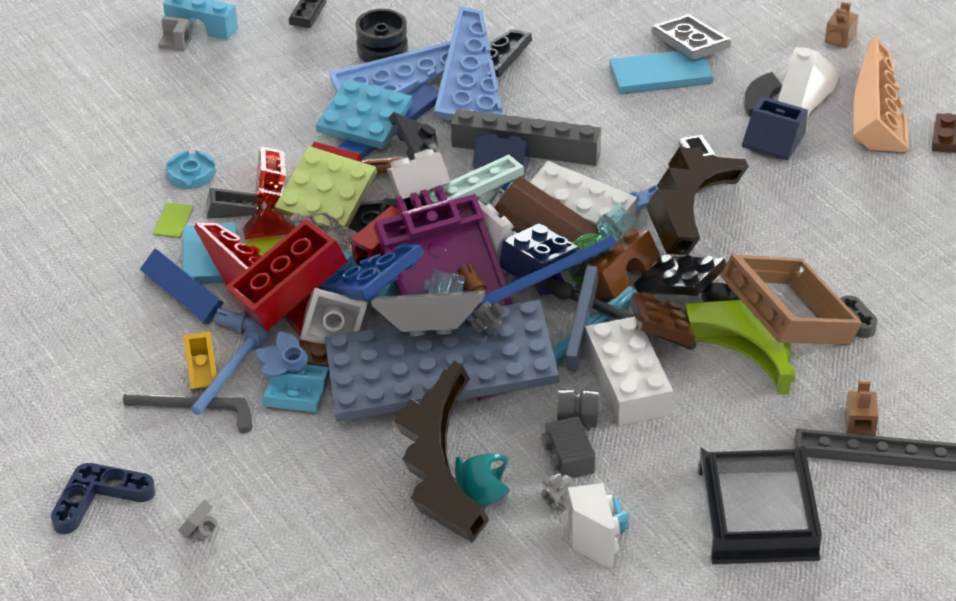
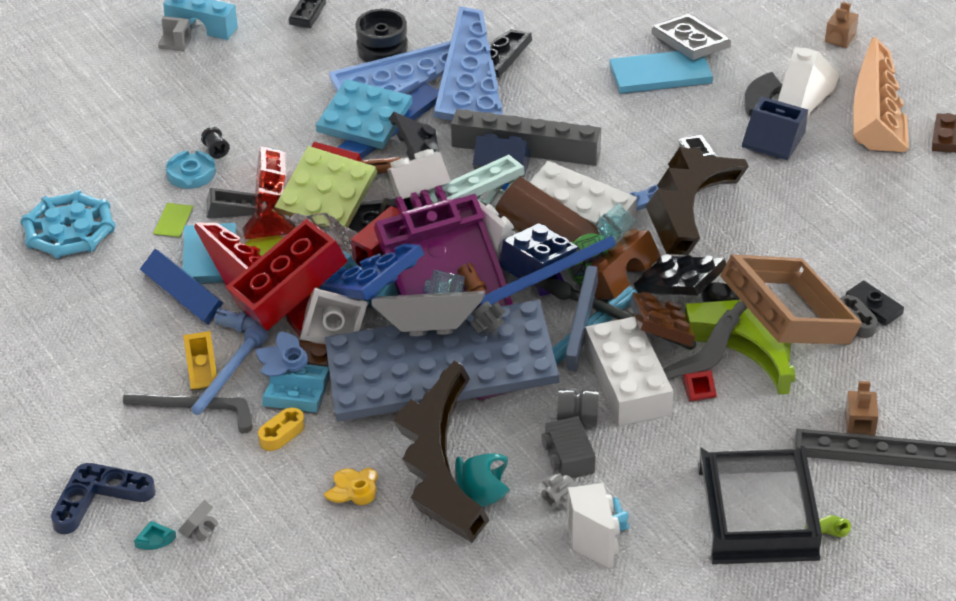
none -> medium azure plate [20,190,116,259]
none -> teal tile [134,521,176,550]
none -> black bush [201,127,230,159]
none -> yellow beam [258,408,305,451]
none -> yellow plate [323,467,378,505]
none -> dark grey piece [663,301,747,379]
none -> red slope [682,370,717,402]
none -> lime arm [805,515,852,538]
none -> black plate [845,280,904,326]

